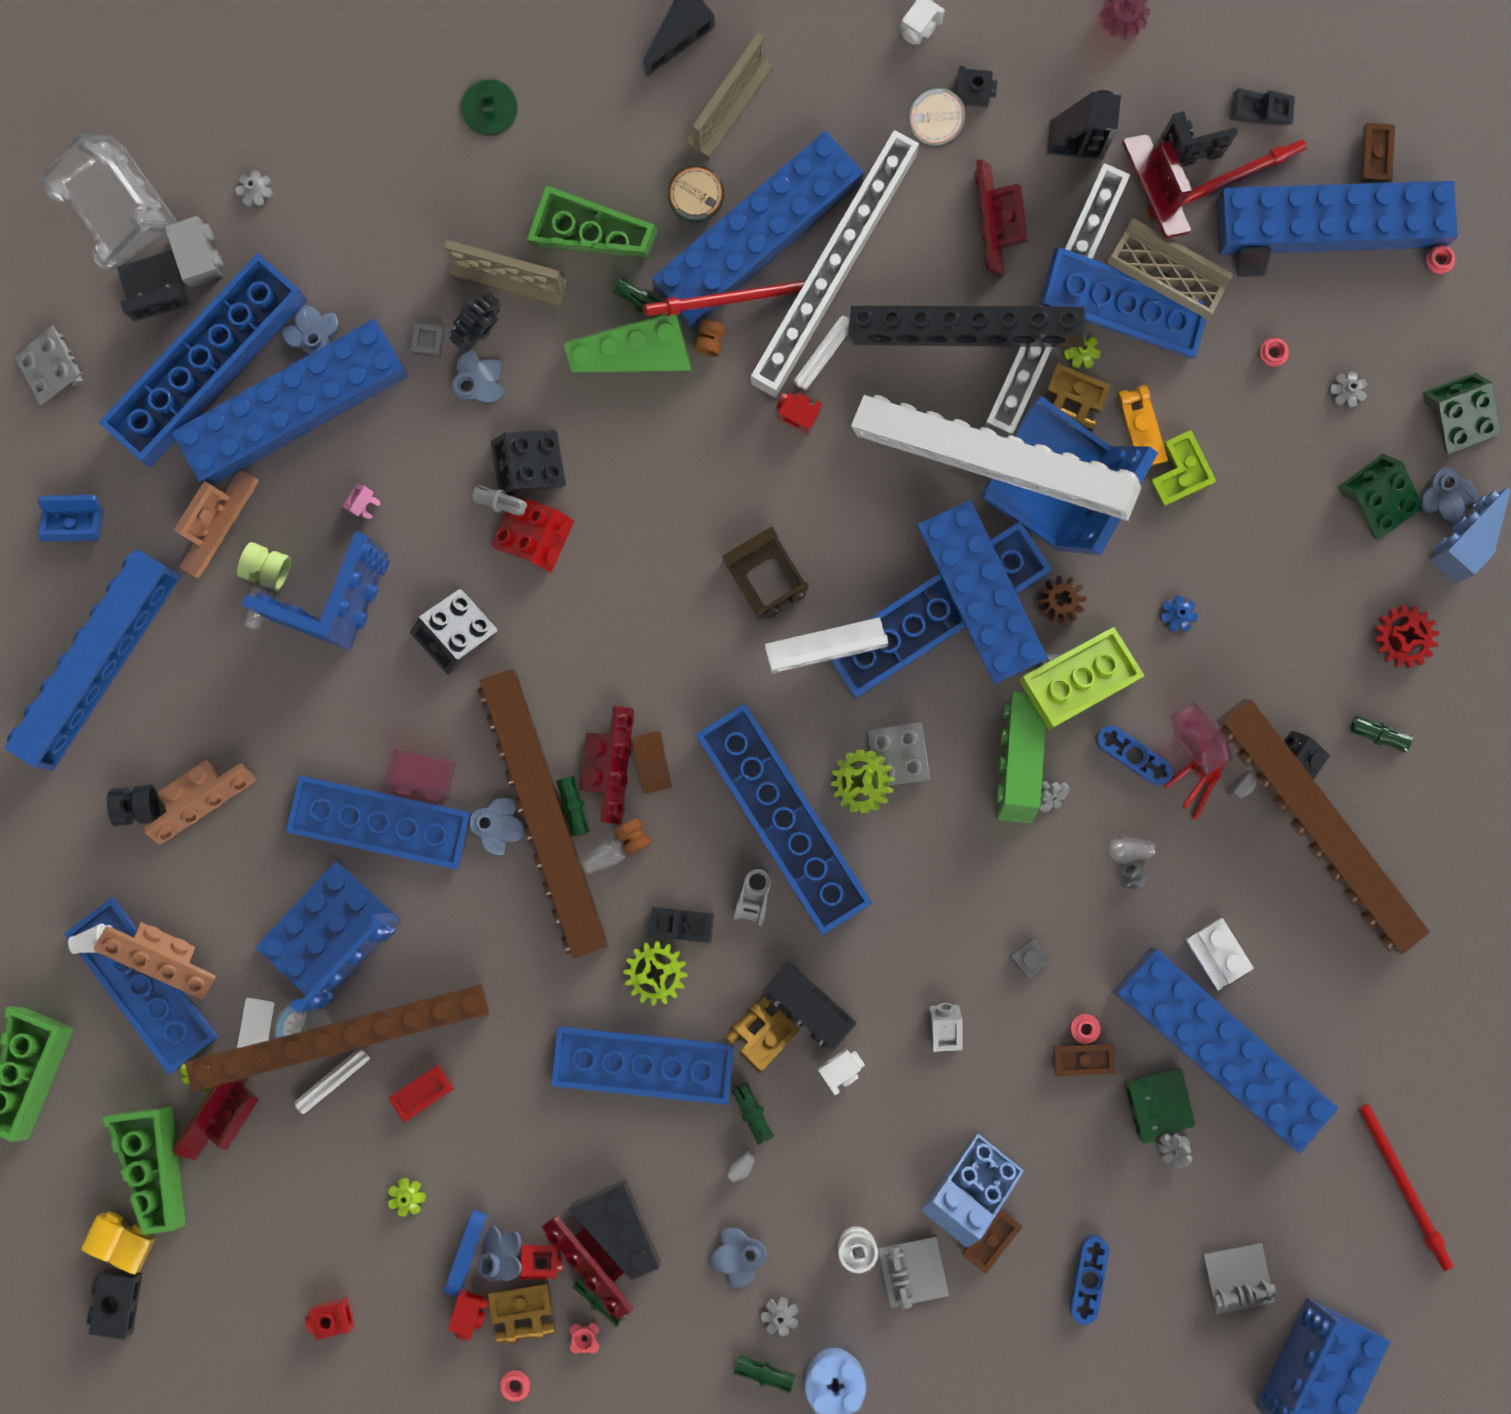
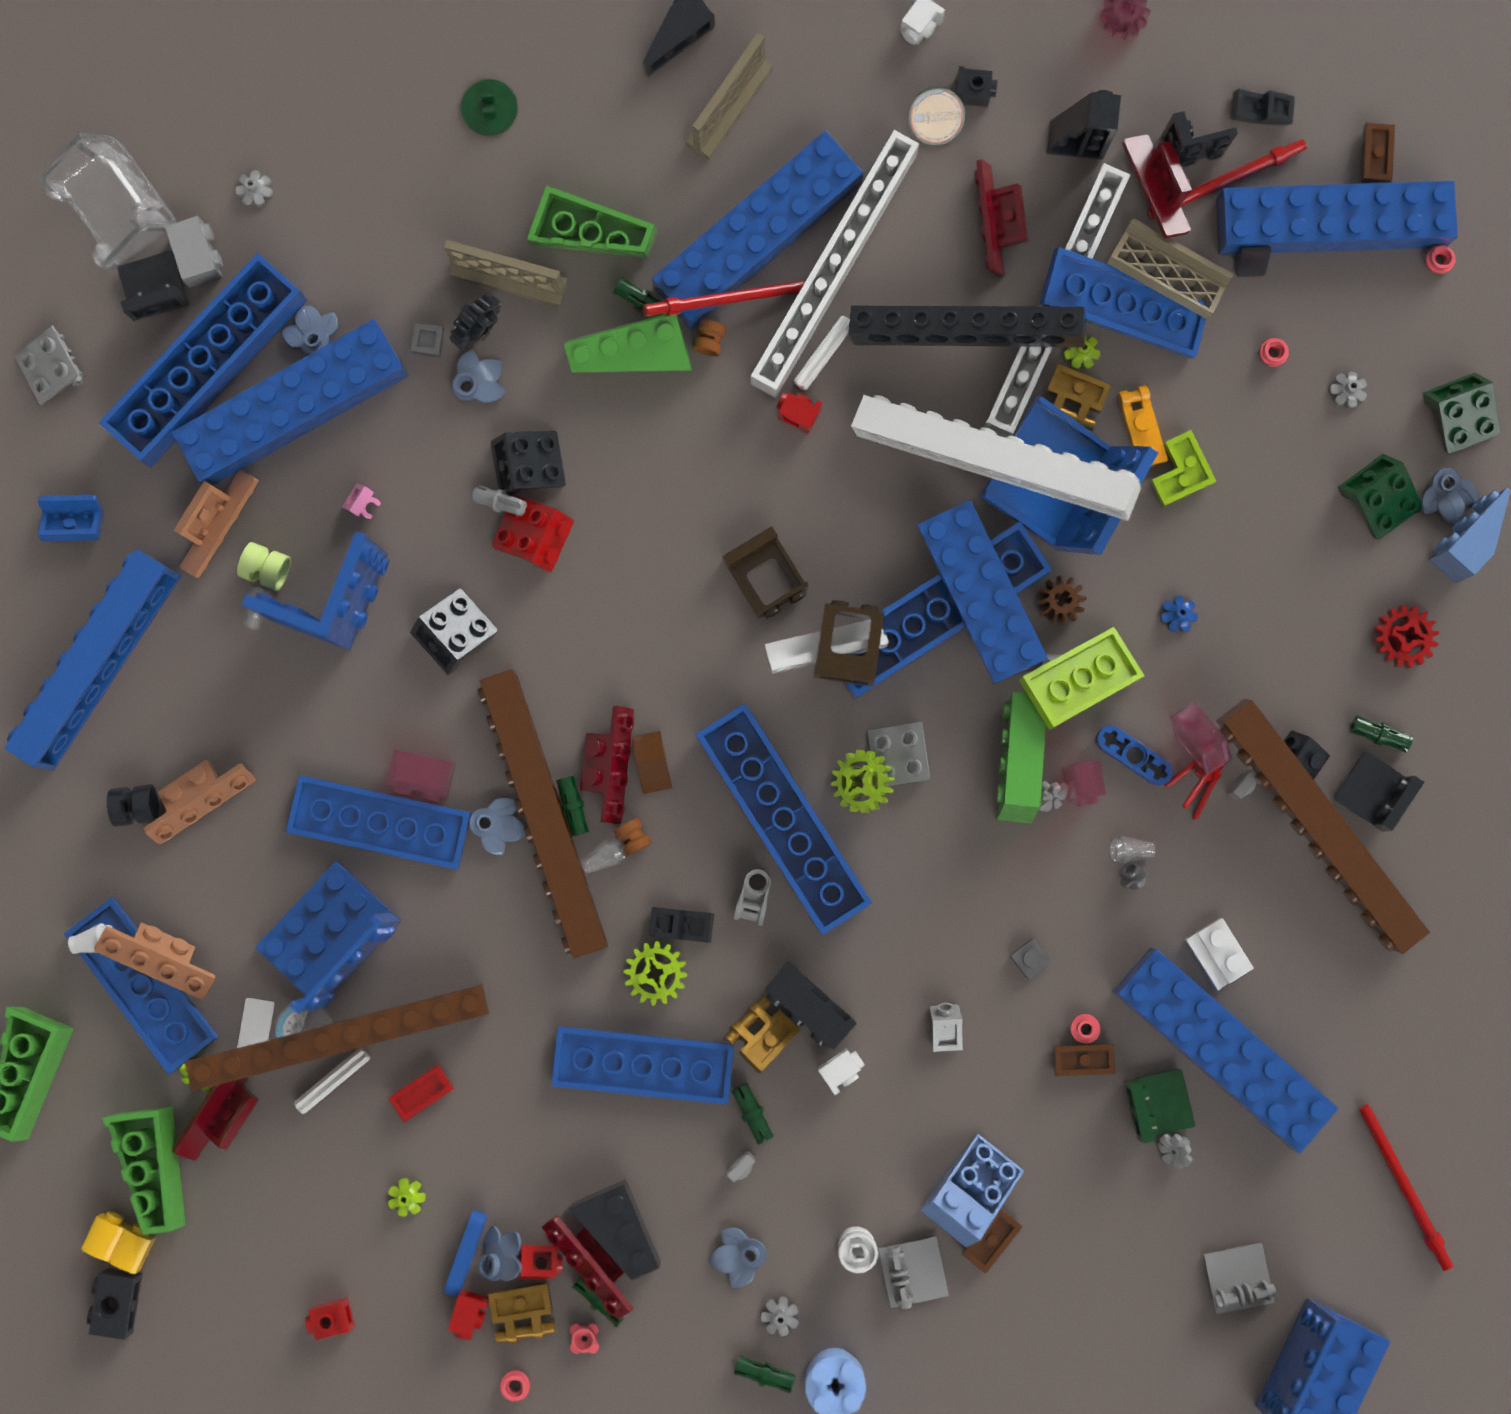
piece [667,165,725,222] -> none
blue beam [1069,1235,1109,1324] -> none
none -> dark brown window [814,600,885,687]
none -> clear pink brick [1062,760,1106,806]
none -> black bracket [1334,752,1424,832]

